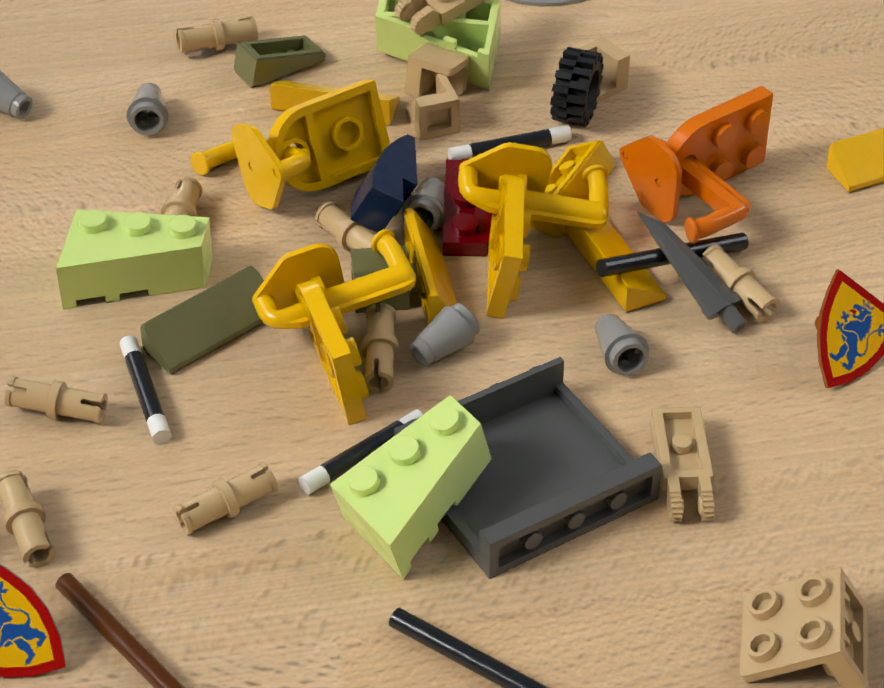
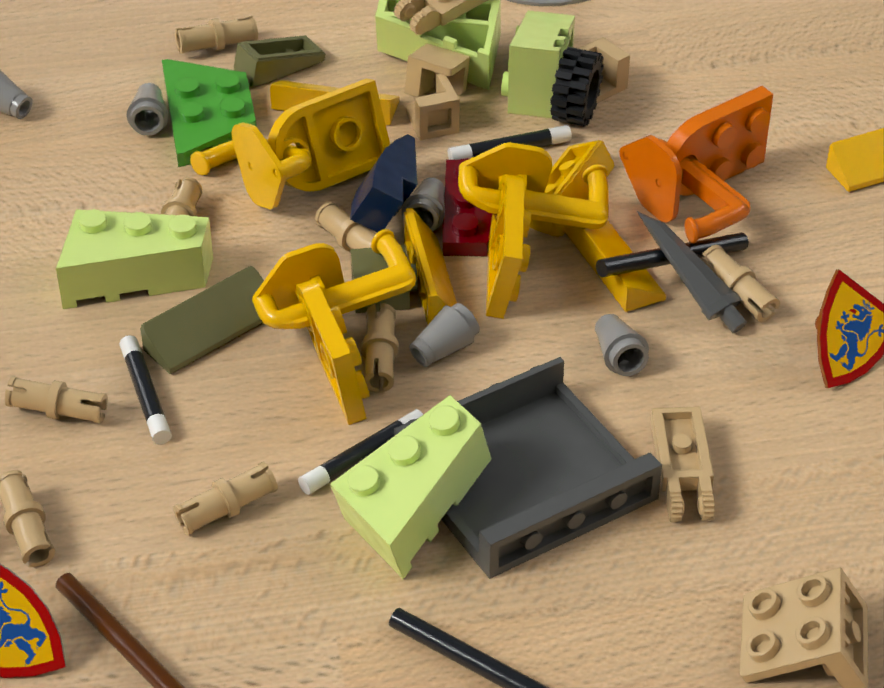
none -> bright green wing [162,59,257,167]
none -> yellowish green wedge [501,10,575,118]

